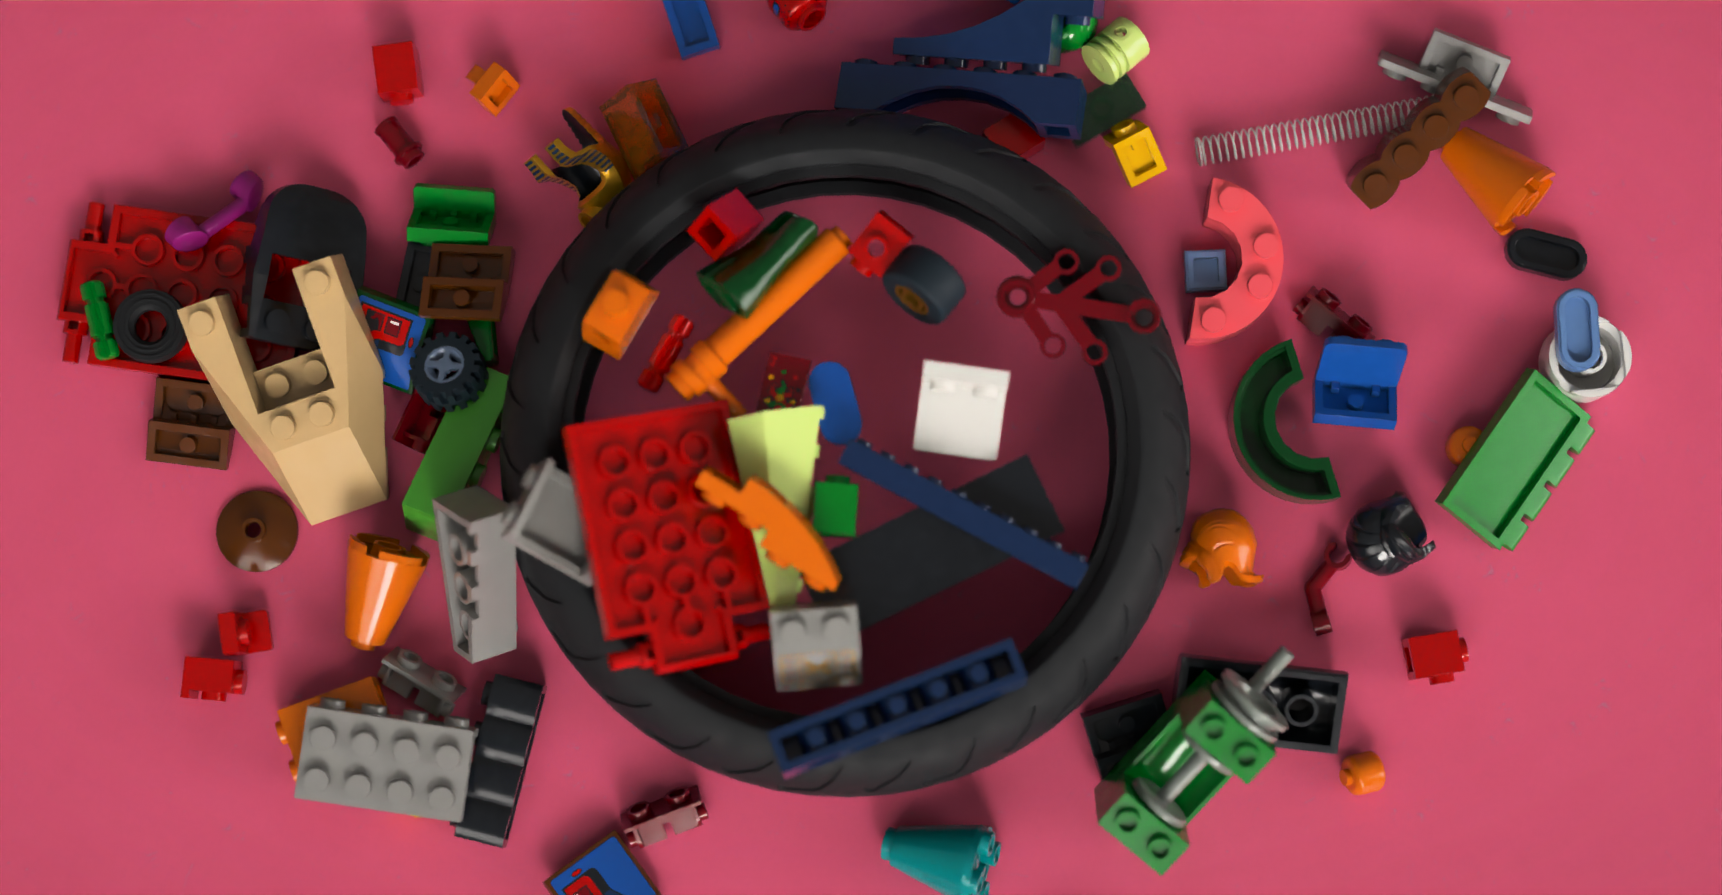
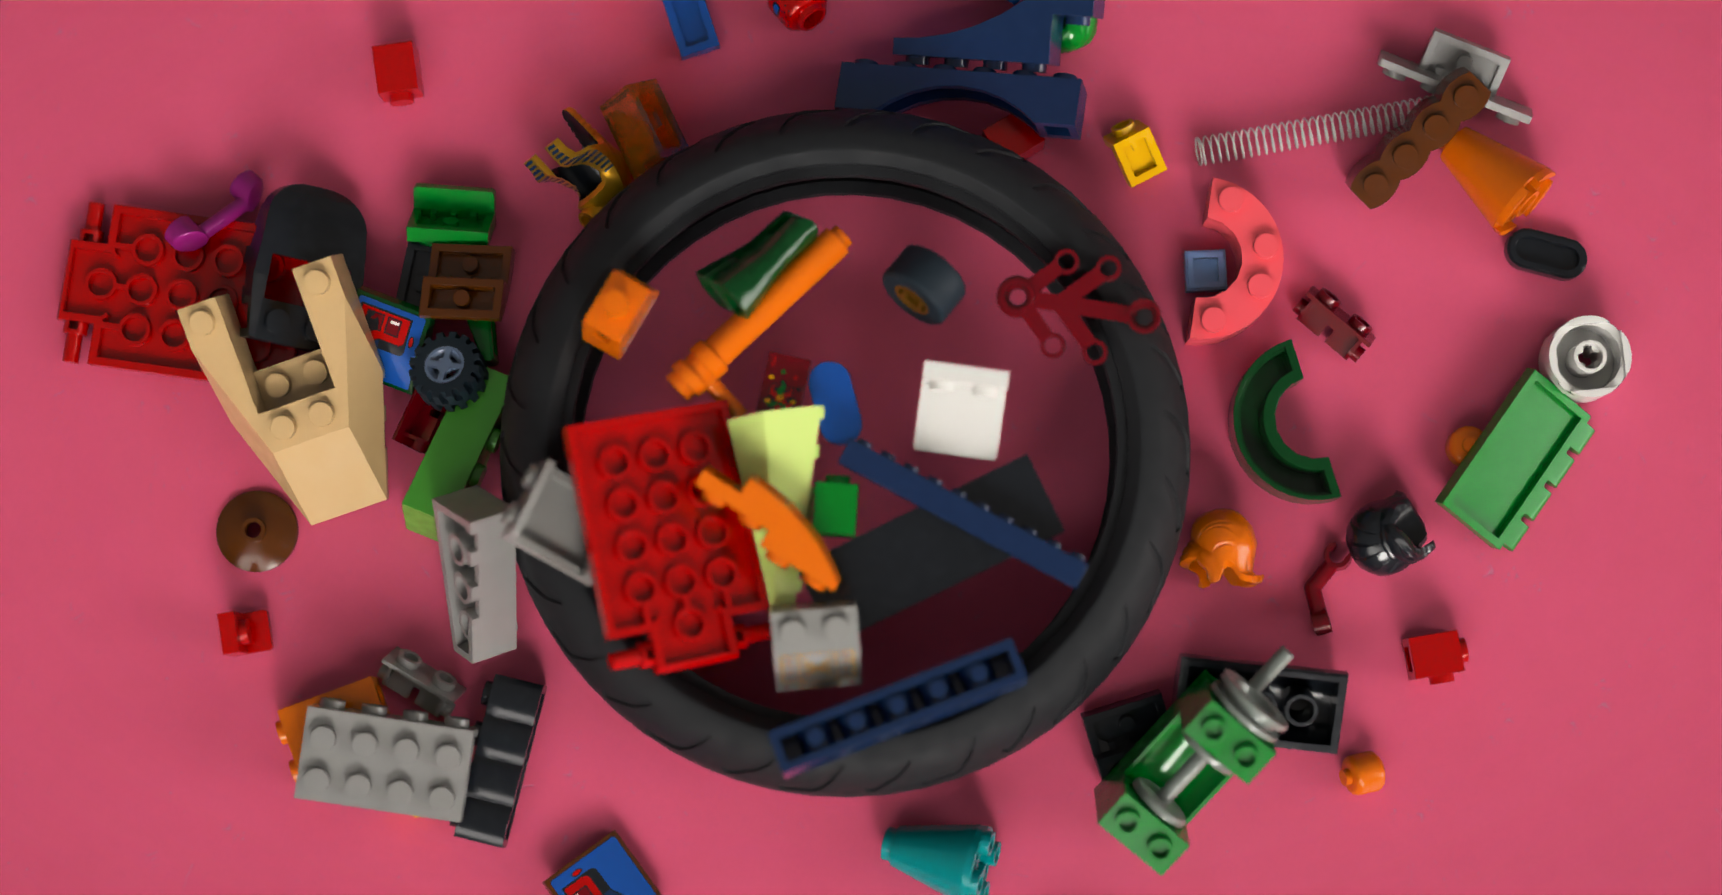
green axle [80,280,120,360] -> none
black tyre [113,289,187,363] -> none
reddish brown slope [146,375,236,470] -> none
red brick [180,656,248,701] -> none
orange cone [344,532,430,651] -> none
dark red pin [375,116,424,169] -> none
orange tile [466,62,520,117] -> none
dark red hinge [620,785,709,849] -> none
red axle [637,313,694,394] -> none
red brick [687,189,765,262] -> none
red brick [847,209,915,278] -> none
clear green plate [1070,73,1146,149] -> none
yellowish green piece [1081,17,1150,85] -> none
blue bracket [1312,336,1408,430] -> none
medium blue tile [1553,288,1600,372] -> none

